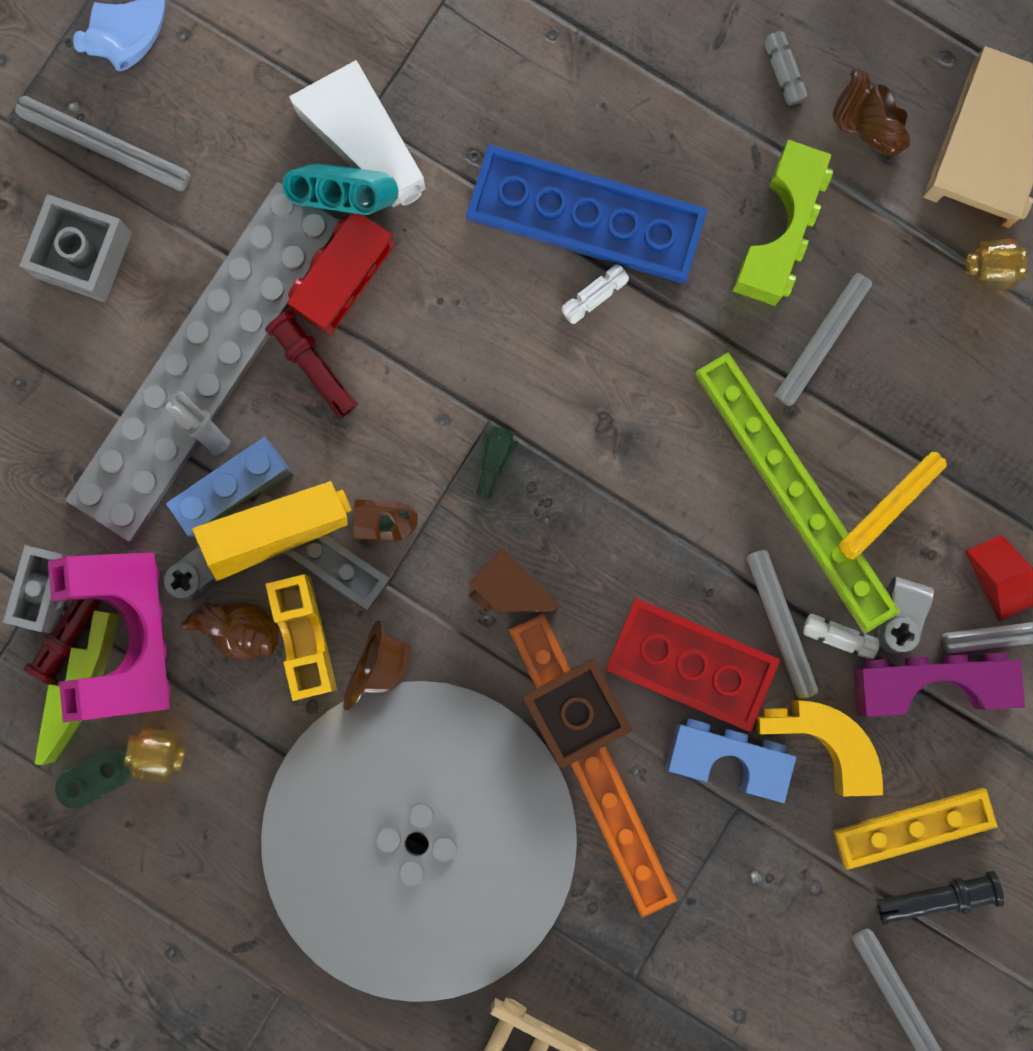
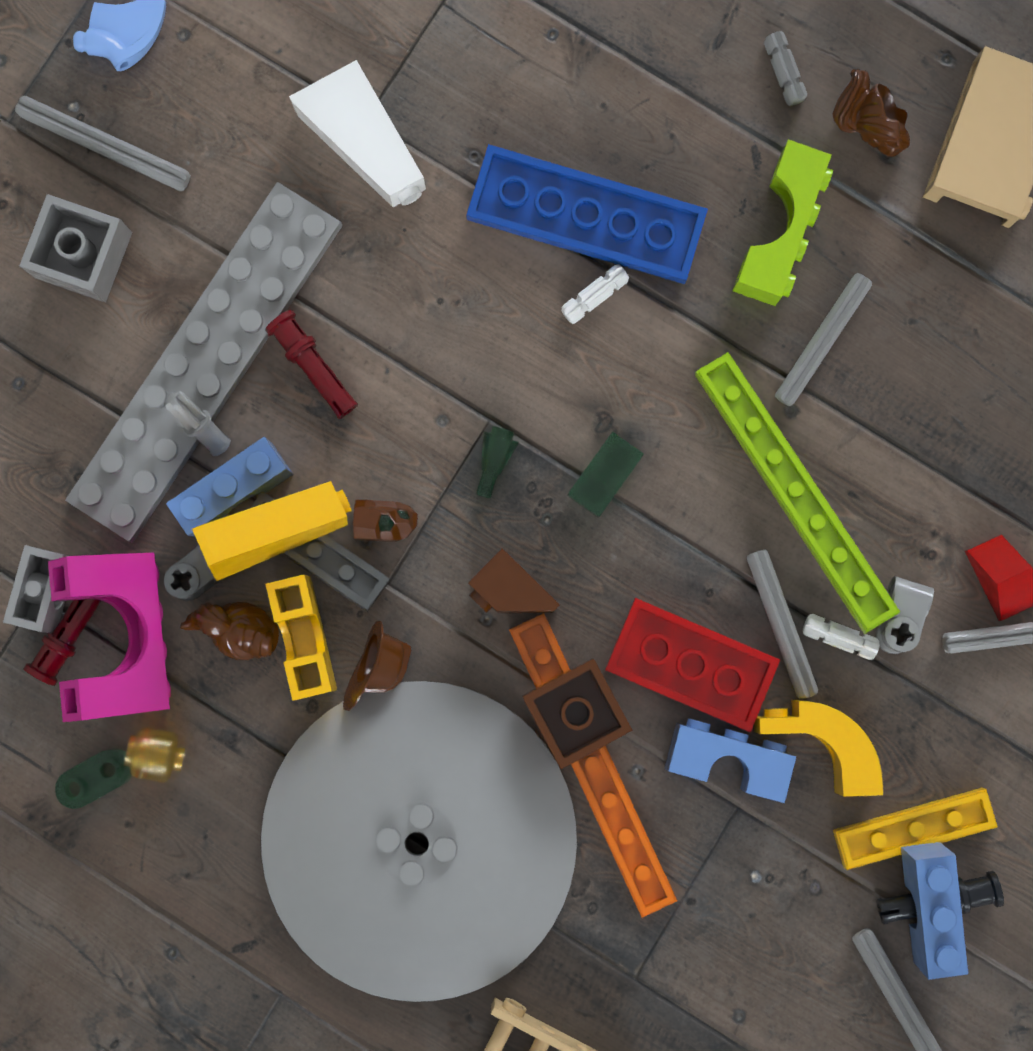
lime slope [34,611,120,765] -> none
teal beam [282,163,399,215] -> none
red brick [287,213,395,337] -> none
yellow axle [839,452,947,559] -> none
magenta arch [854,652,1025,717] -> none
clear yellow head [967,239,1027,289] -> none
none -> clear green plate [567,432,644,518]
none -> medium blue arch [901,842,968,980]

